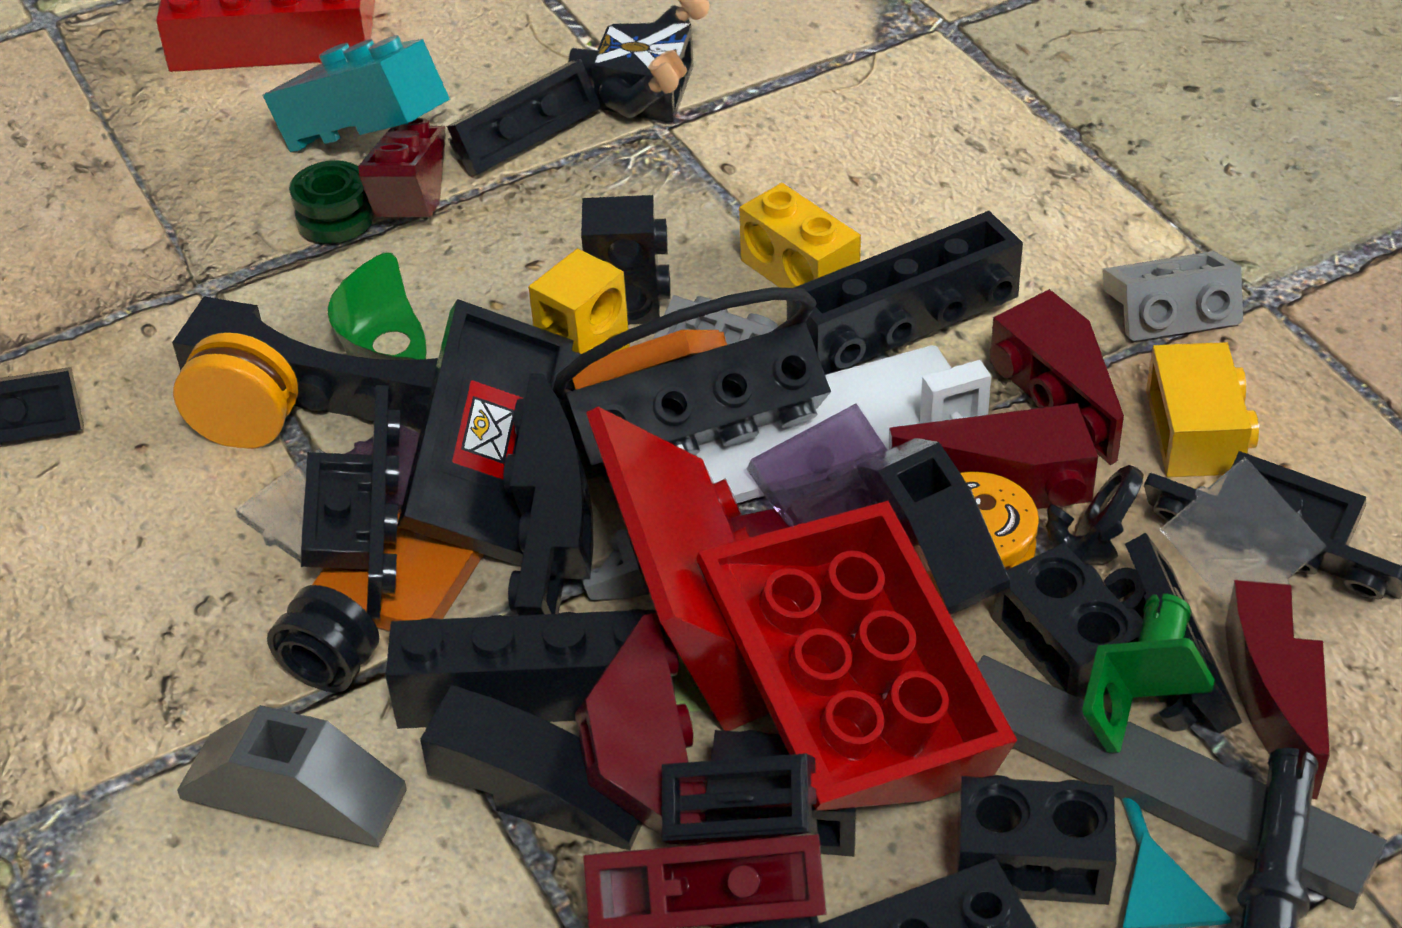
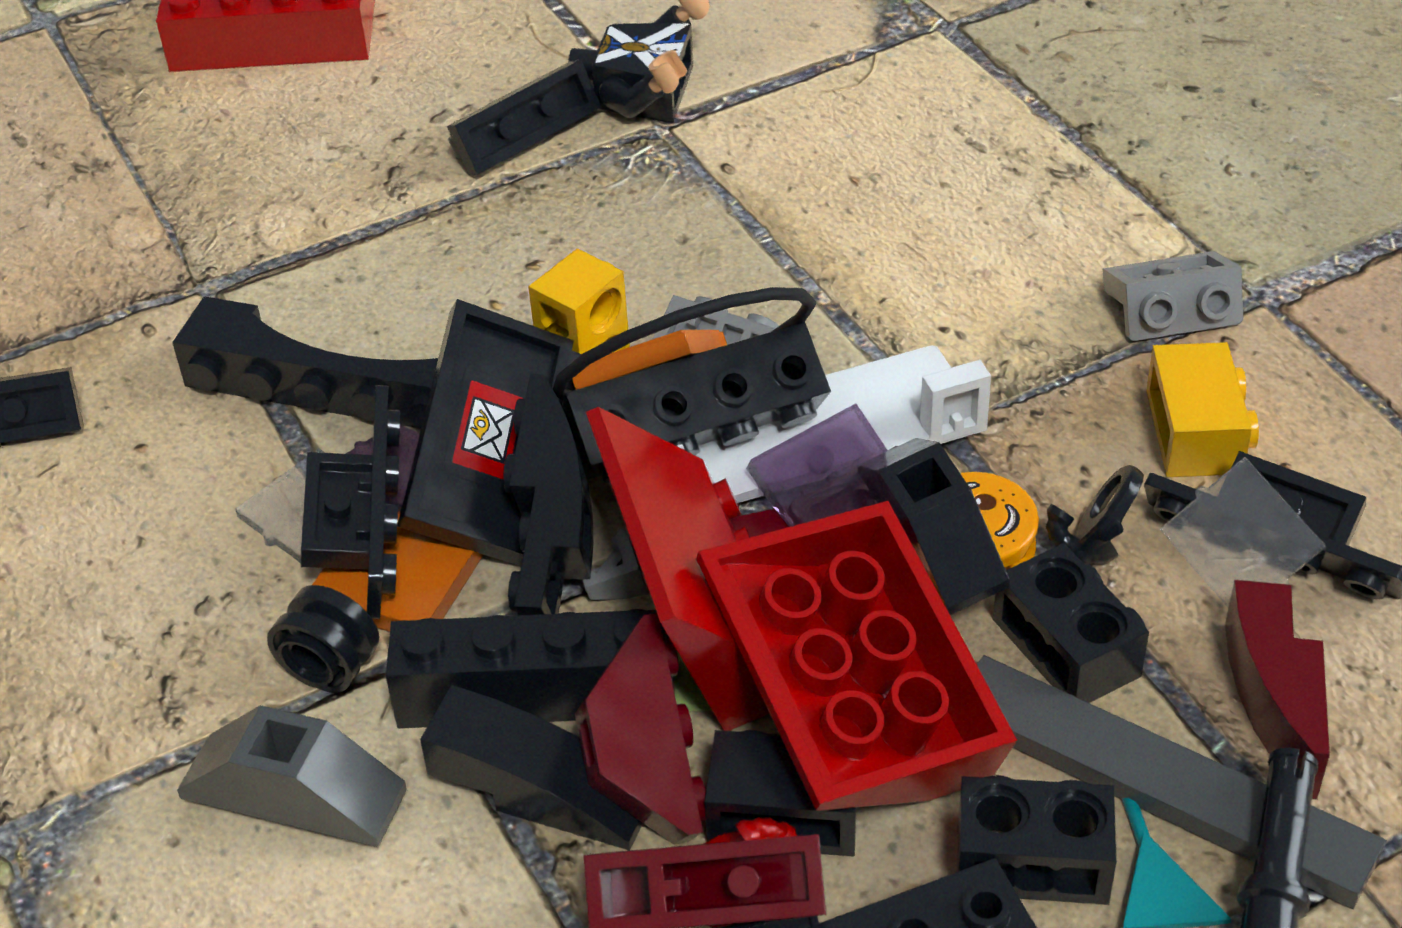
light orange head [173,333,298,449] -> none
teal wedge [263,35,450,152] -> none
dark green wheel [289,160,374,243] -> none
green piece [327,253,427,360] -> none
dark red slope [358,118,446,217] -> none
black brick [581,195,671,325] -> none
black tile [662,753,817,844] -> none
yellow brick [739,183,861,288] -> none
black brick [786,211,1023,375] -> none
dark red slope [888,403,1098,509] -> none
dark red slope [990,289,1124,465] -> none
green bracket [1083,594,1215,753] -> none
black plate [1104,533,1242,733] -> none

